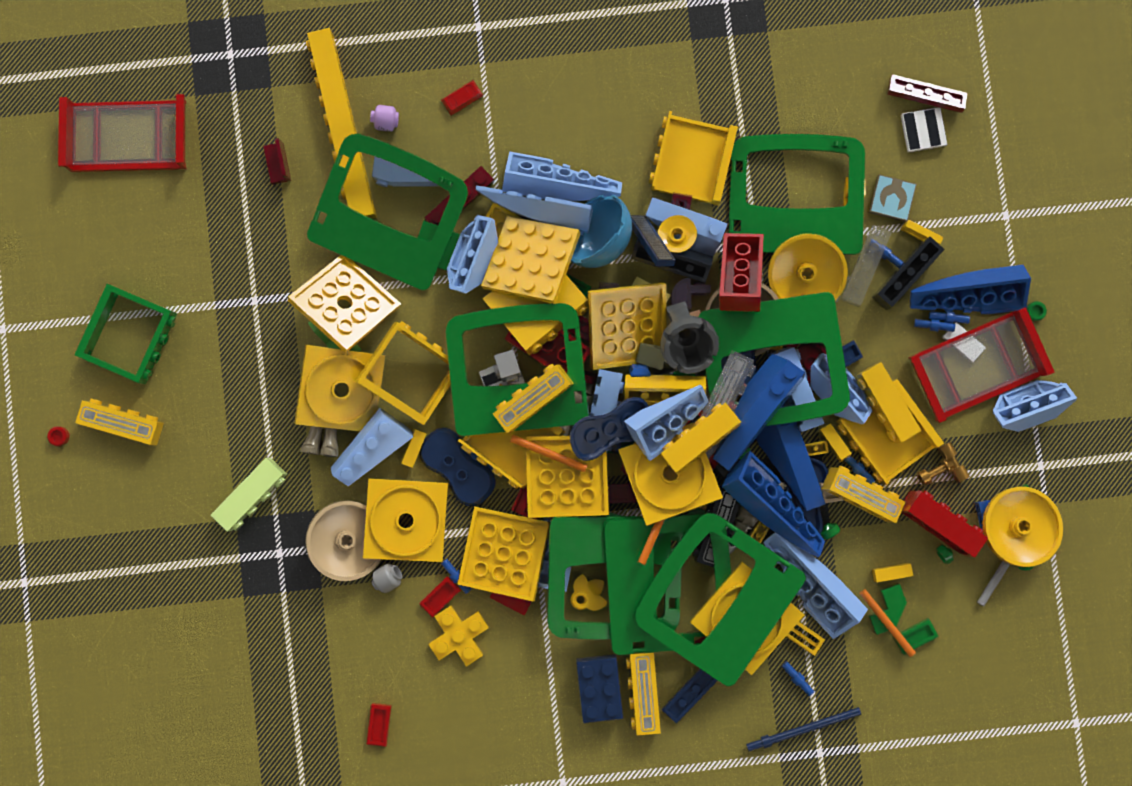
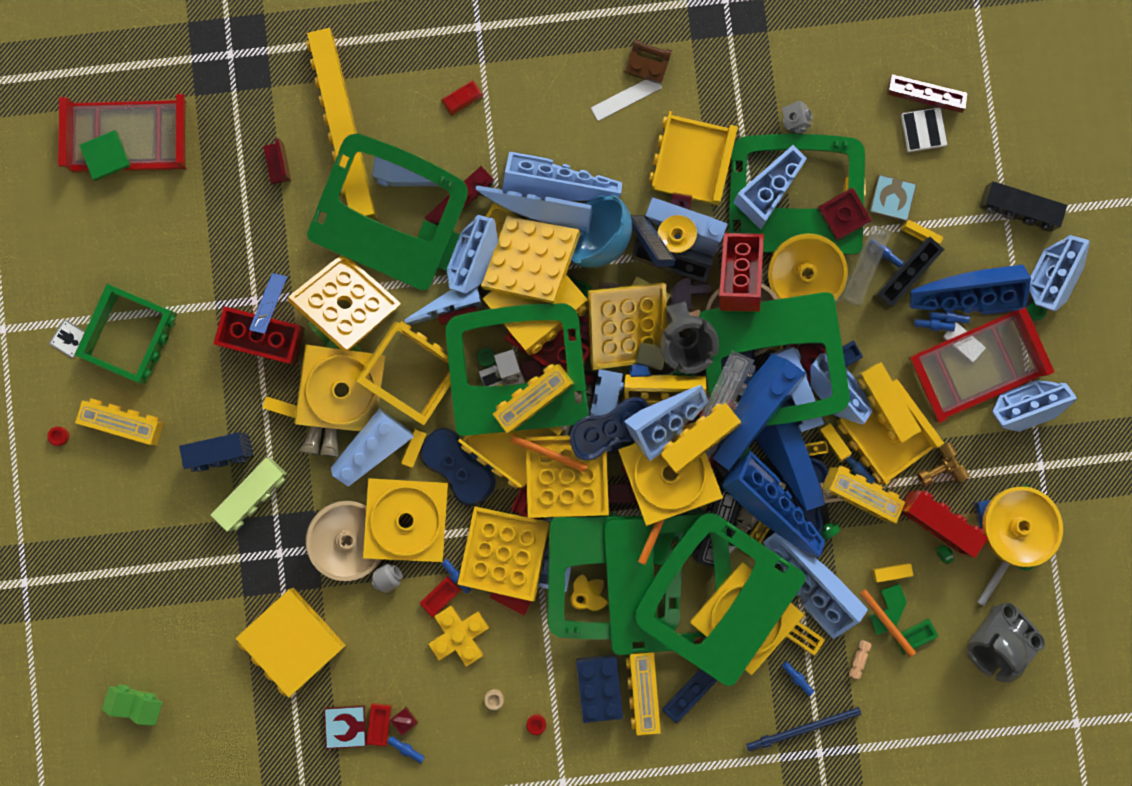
lavender head [370,105,399,132] -> none
none -> sticker [49,319,85,358]
none -> green tile [79,130,131,181]
none -> bright green brick [102,684,163,726]
none -> dark blue brick [179,432,253,472]
none -> red brick [213,306,305,365]
none -> yellow panel [235,587,346,698]
none -> sticker [249,273,287,333]
none -> yellow piece [262,396,297,418]
none -> tile [324,705,367,749]
none -> blue bar [387,736,425,764]
none -> dark red tile [390,706,418,736]
none -> light blue wedge [404,286,483,325]
none -> red tile [438,306,477,326]
none -> green tile [477,348,496,368]
none -> tan tile [484,689,504,711]
none -> dark red tile [522,360,541,380]
none -> red tile [526,714,546,735]
none -> white sticker [591,80,662,121]
none -> reddish brown plate [625,39,672,84]
none -> light blue wedge [733,145,807,230]
none -> light grey brick [782,101,813,134]
none -> dark red tile [817,187,872,241]
none -> light nougat axle [849,640,872,680]
none -> dark grey piece [967,603,1045,683]
none -> black brick [980,181,1068,232]
none -> light blue wedge [1029,235,1090,311]

